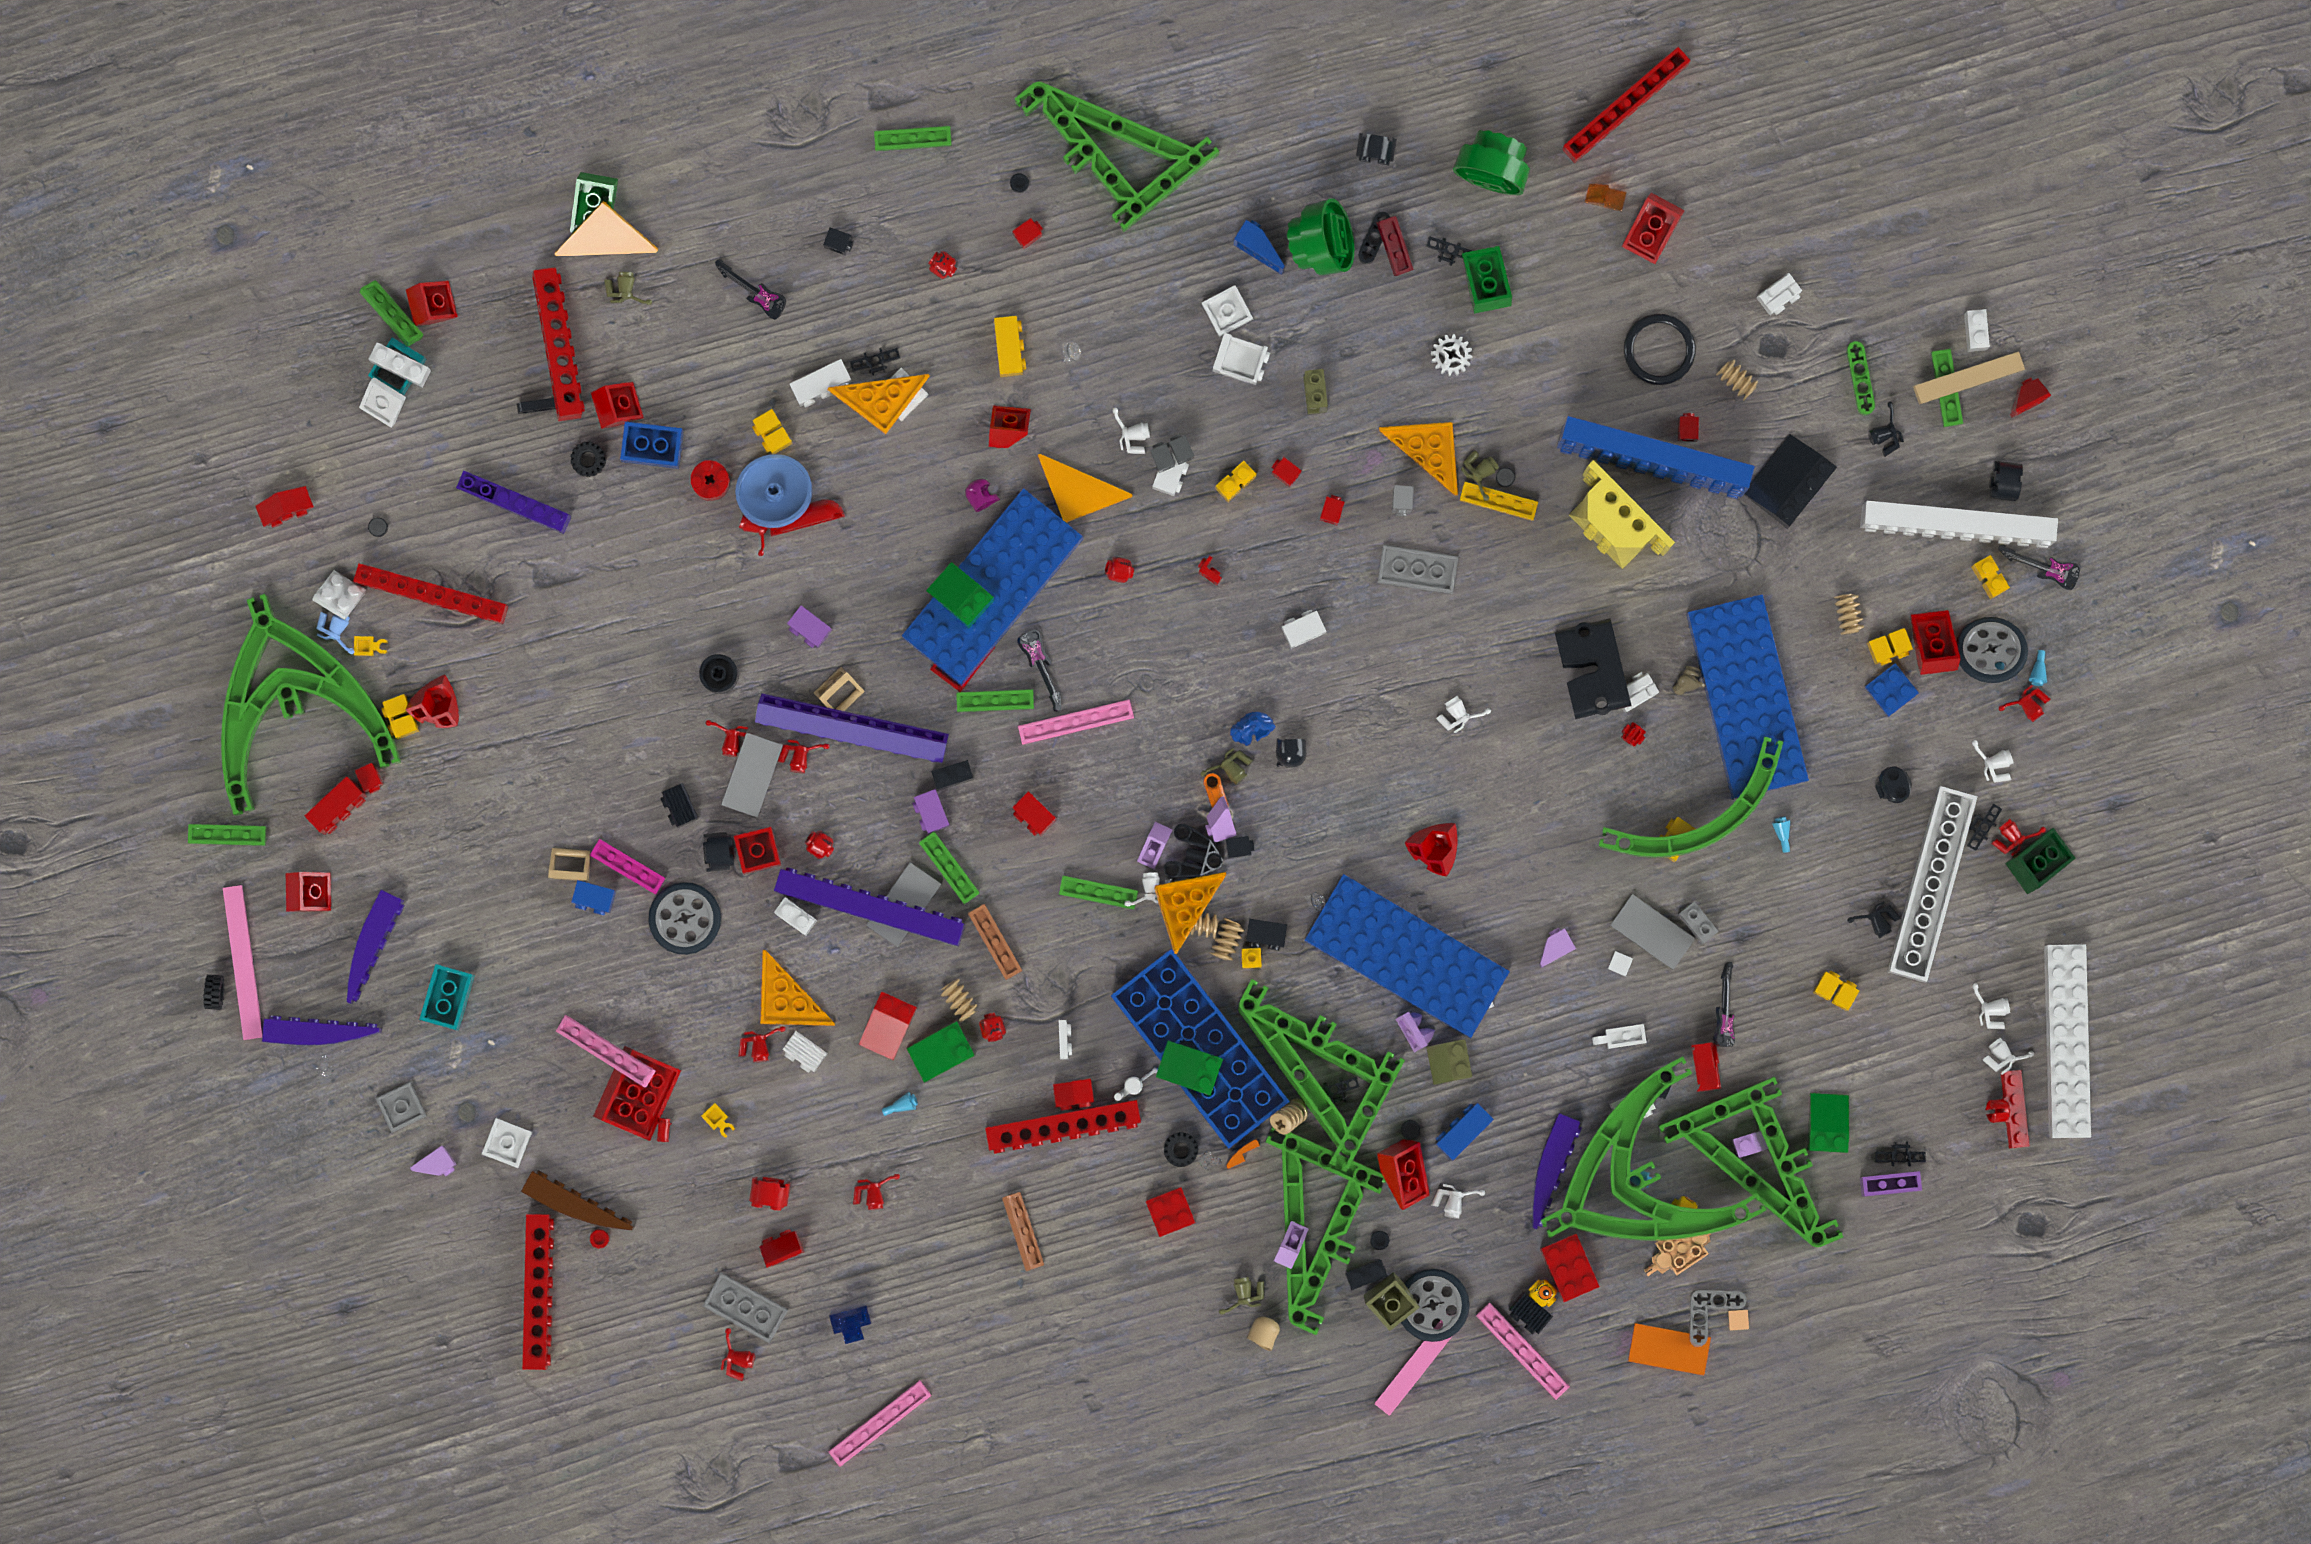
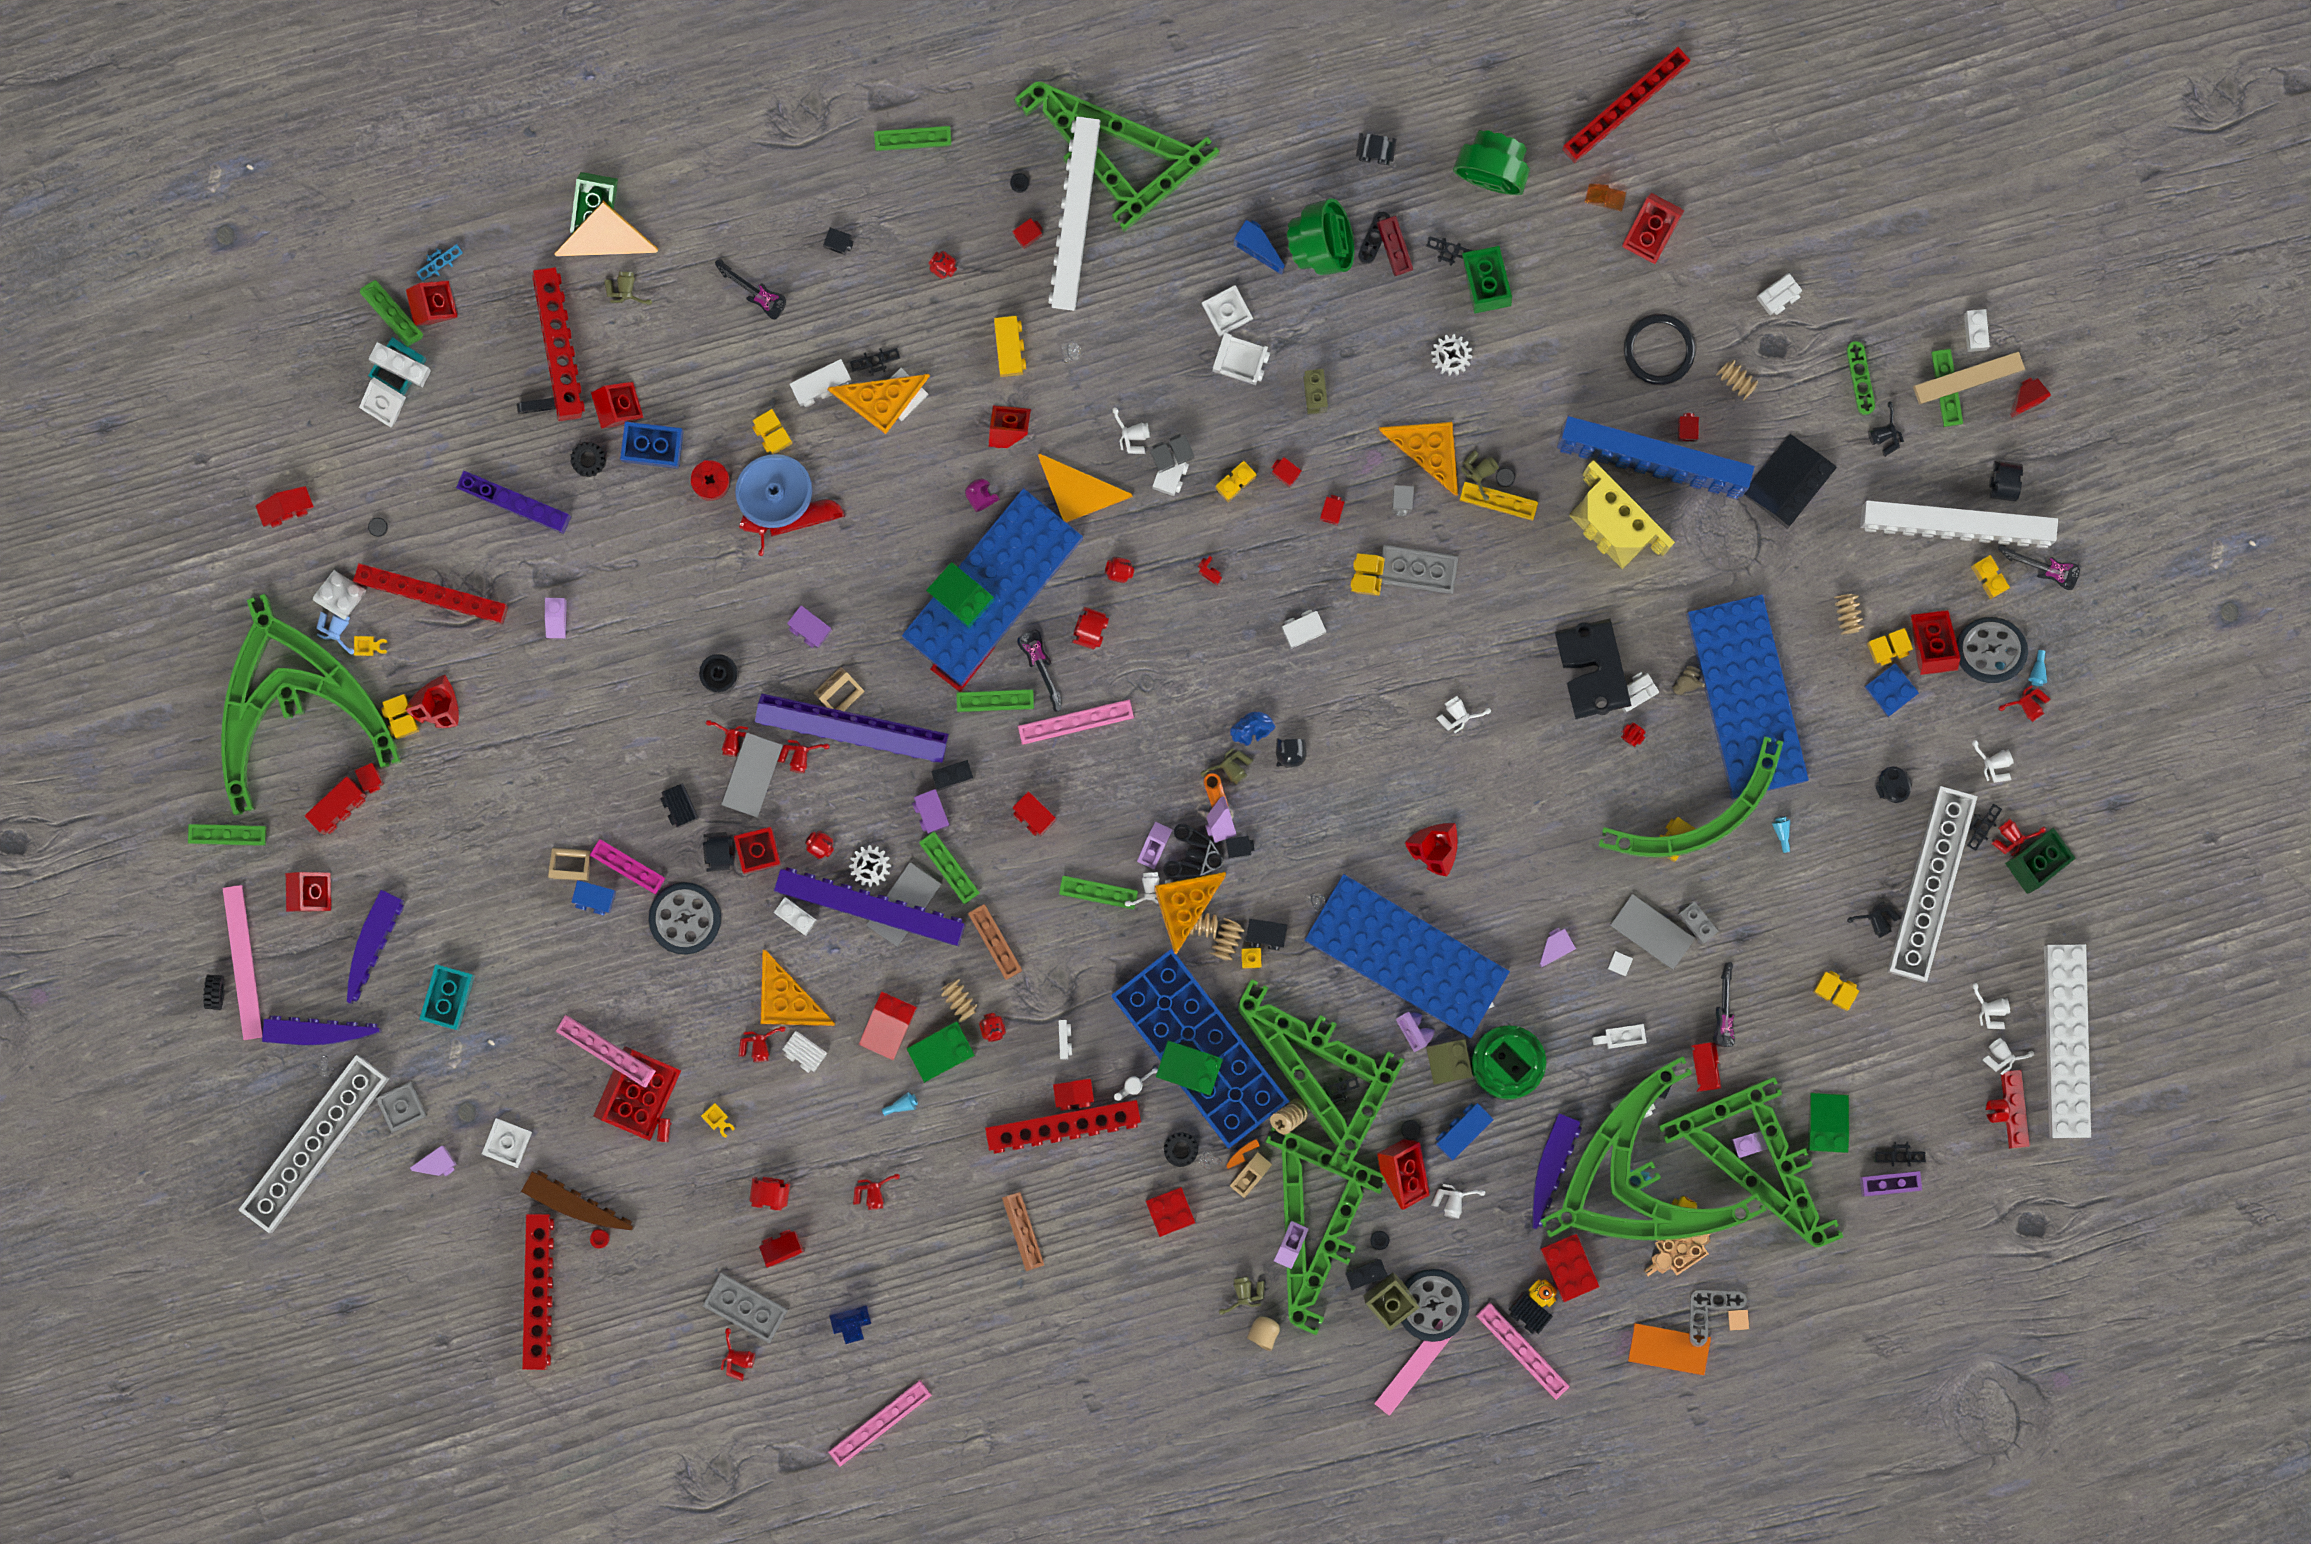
none -> white brick [239,1055,389,1233]
none -> dark azure piece [416,244,463,281]
none -> lavender slope [545,598,567,639]
none -> white gear [849,845,891,887]
none -> white brick [1049,117,1101,311]
none -> red brick [1072,606,1109,650]
none -> tan slope [1230,1152,1272,1198]
none -> yellow piece [1351,553,1385,596]
none -> green piece [1471,1025,1546,1100]

